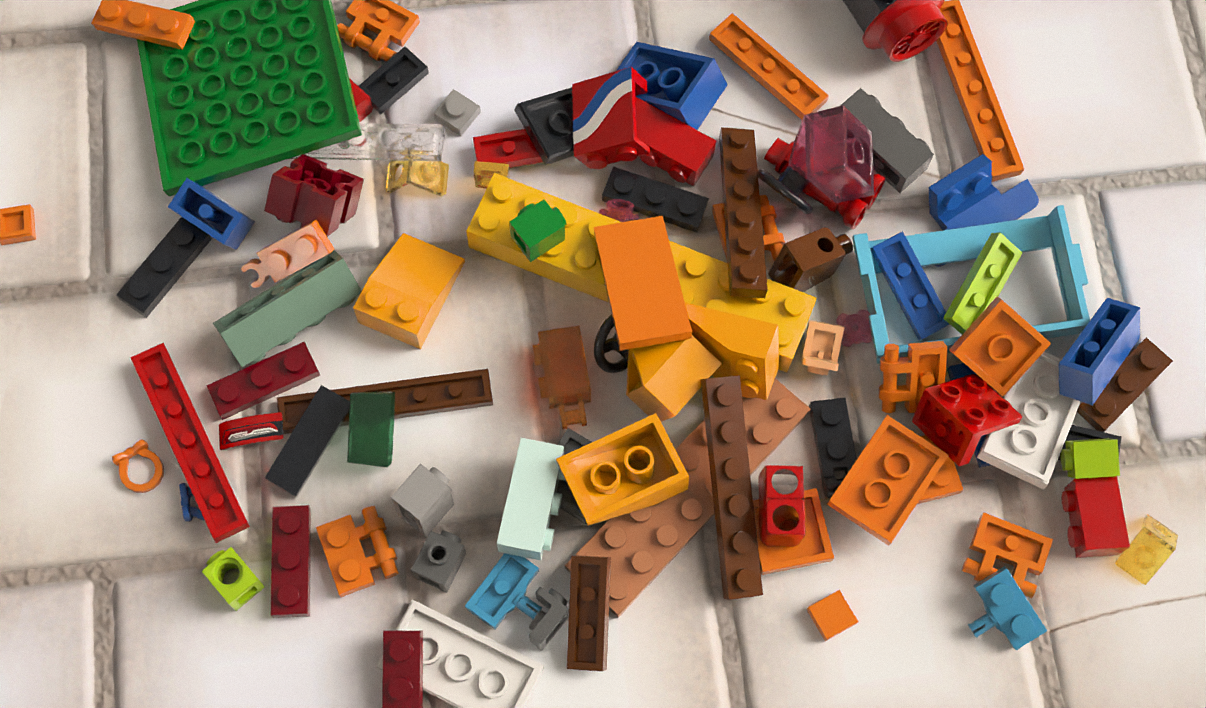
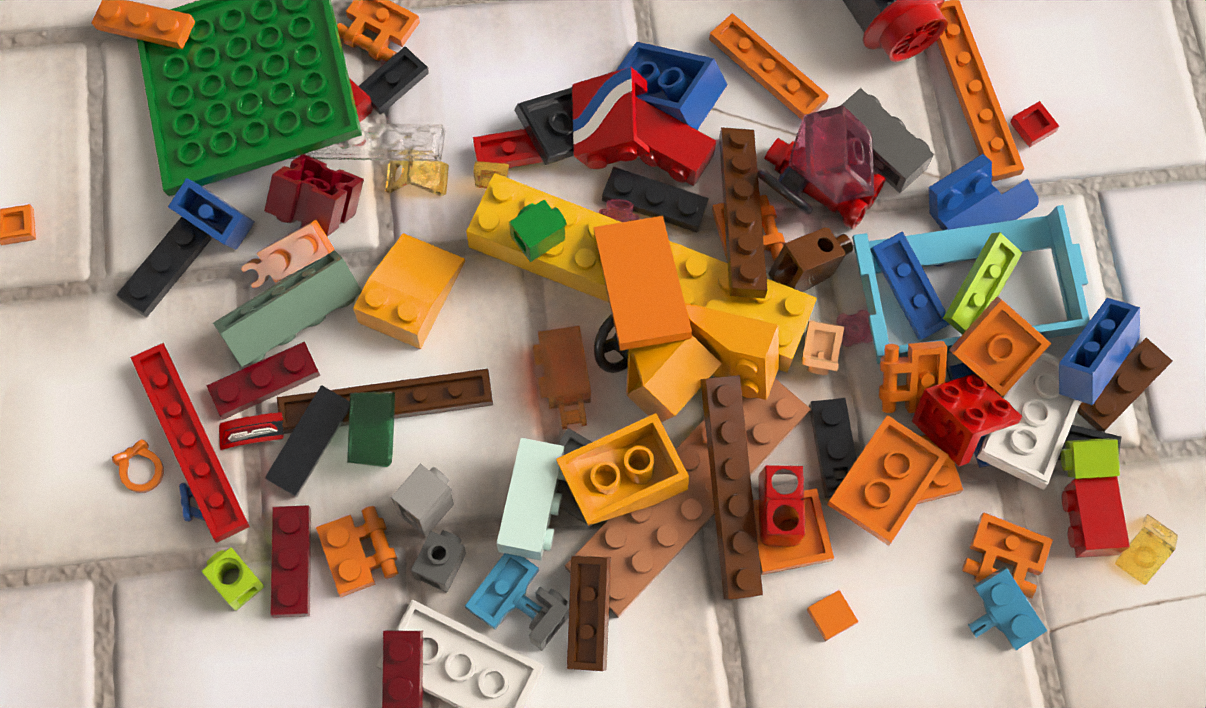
light grey plate [434,89,481,136] -> none
none -> red plate [1010,101,1060,148]

